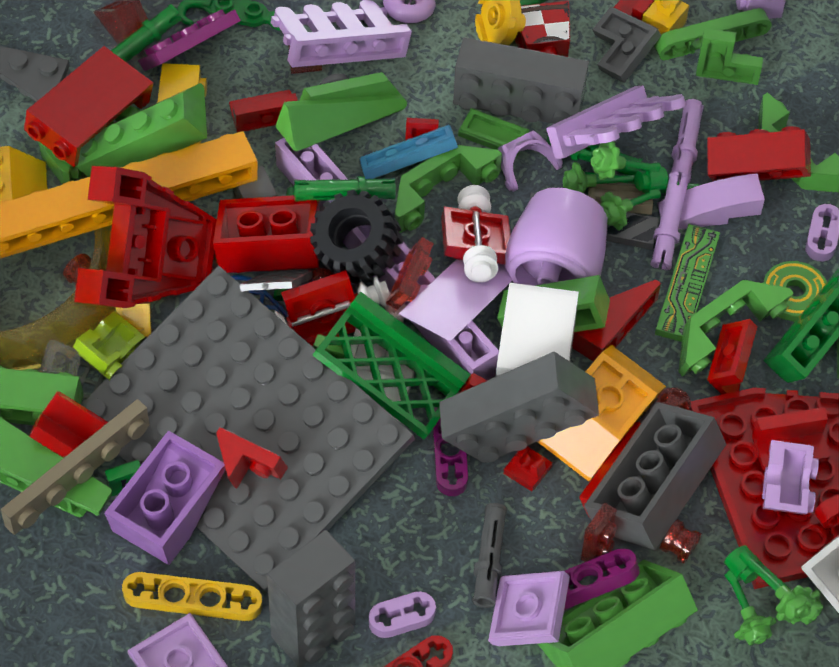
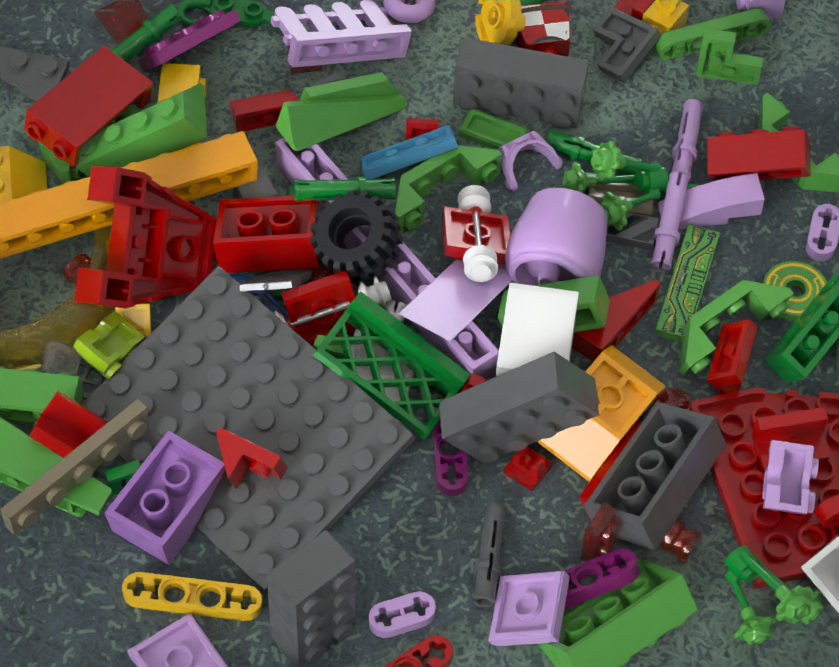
clear red plate [385,237,434,310] -> none
lavender fence [546,86,686,159] -> none

